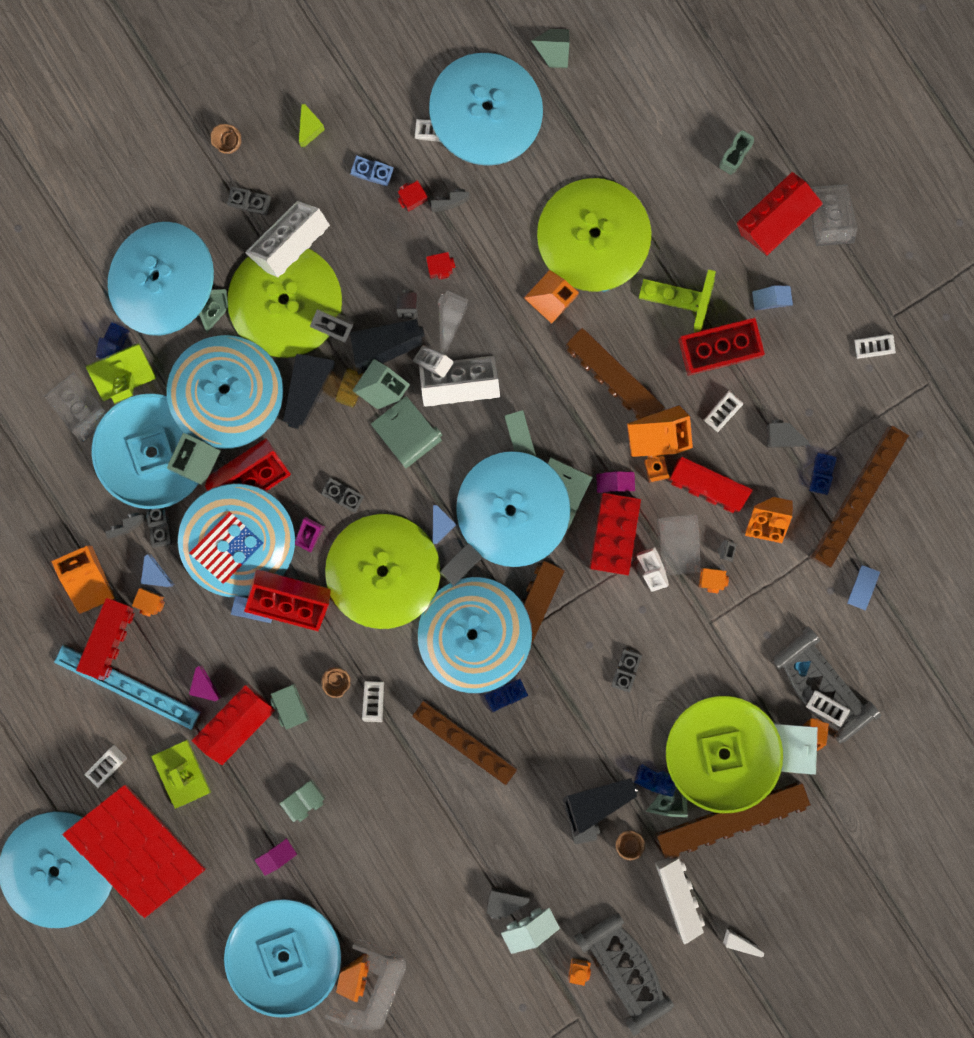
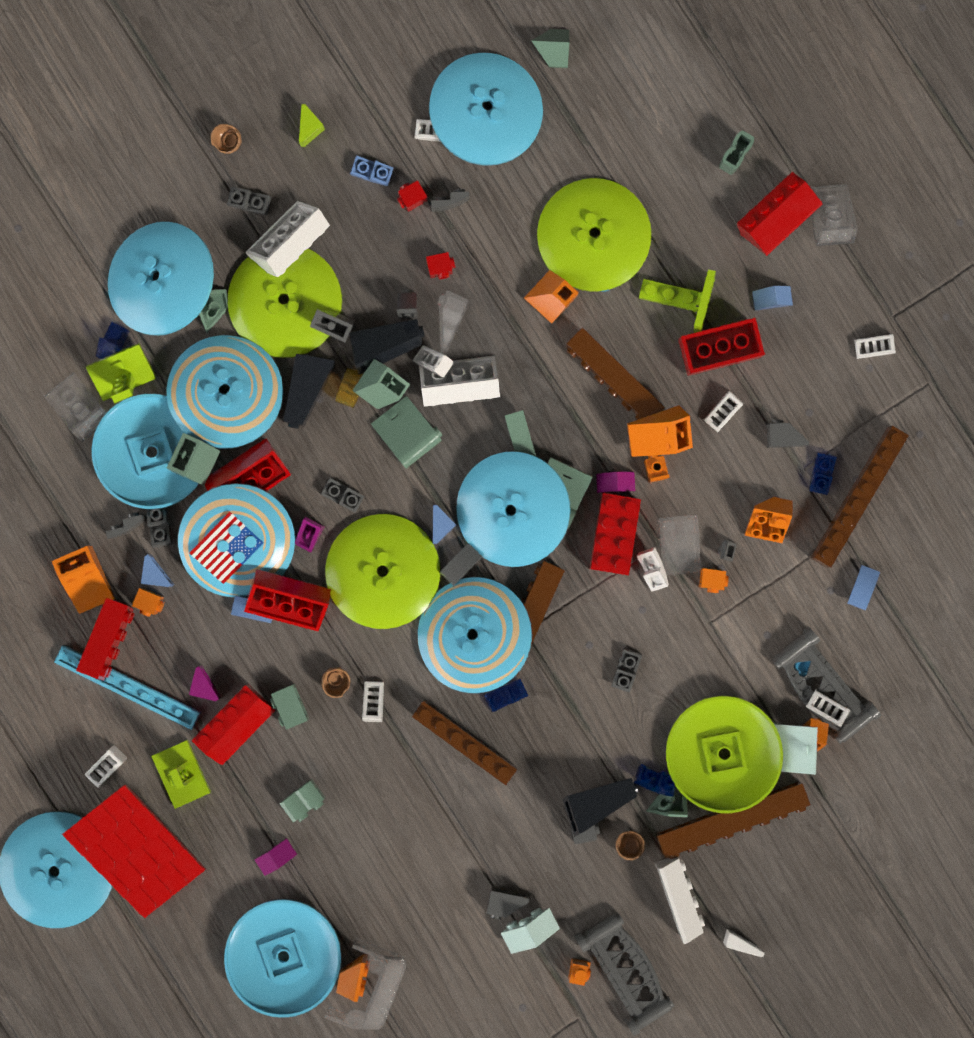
red slope [668,457,752,514] -> none

